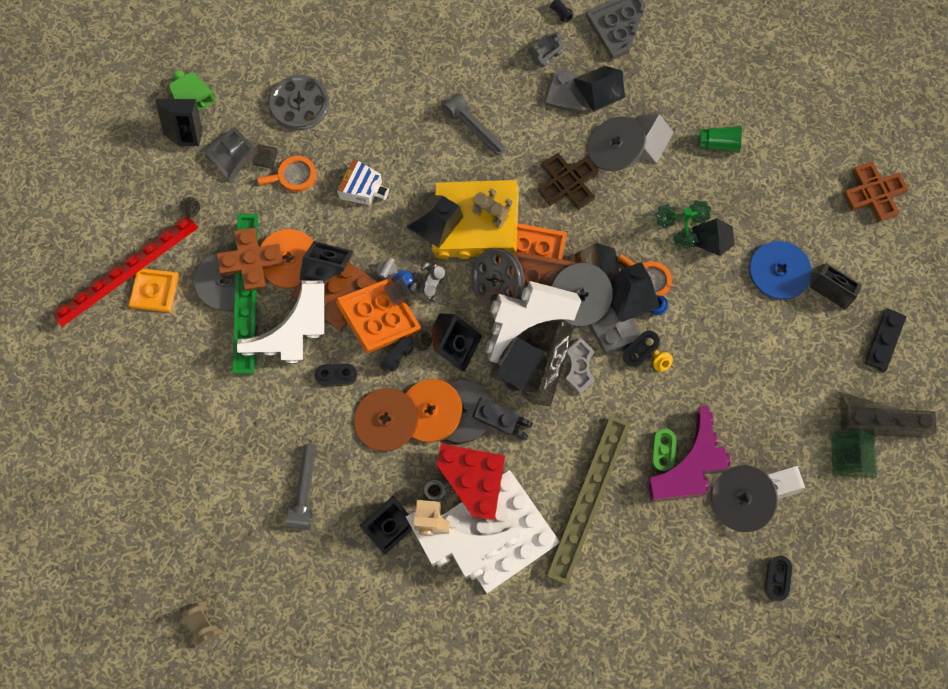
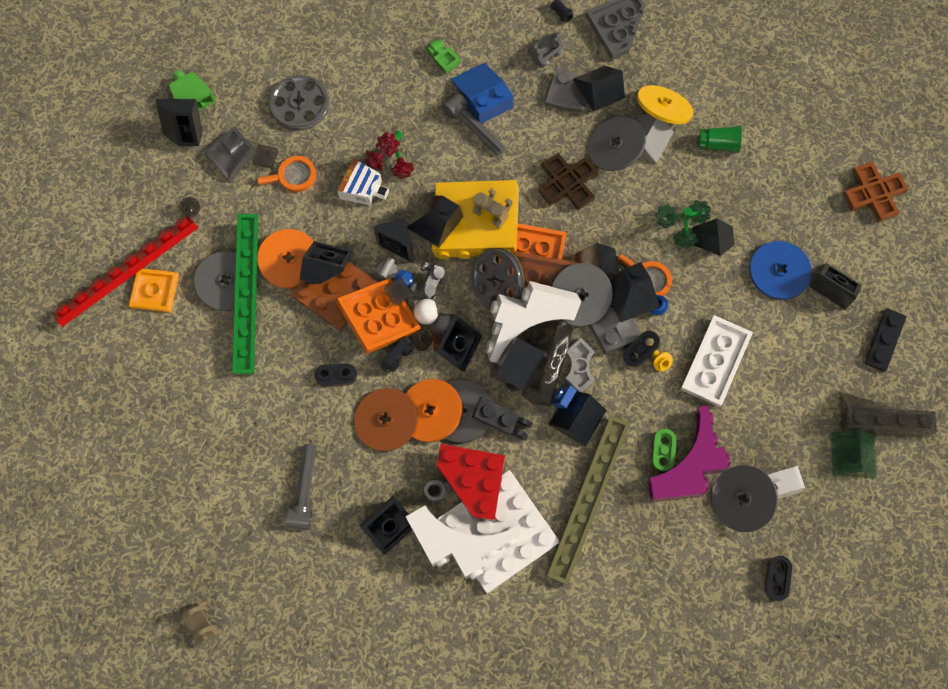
dark orange plate [217,228,283,292] -> none
white arch [237,281,324,363] -> none
tan brick [414,500,450,536] -> none
none -> dark red plant [365,131,414,179]
none -> black slope [374,218,414,263]
none -> white piece [414,299,438,324]
none -> bright green plate [426,39,461,74]
none -> blue slope [451,63,514,124]
none -> black slope [548,391,607,447]
none -> blue plate [551,385,577,408]
none -> yellow piece [637,85,693,124]
none -> white plate [680,315,753,407]

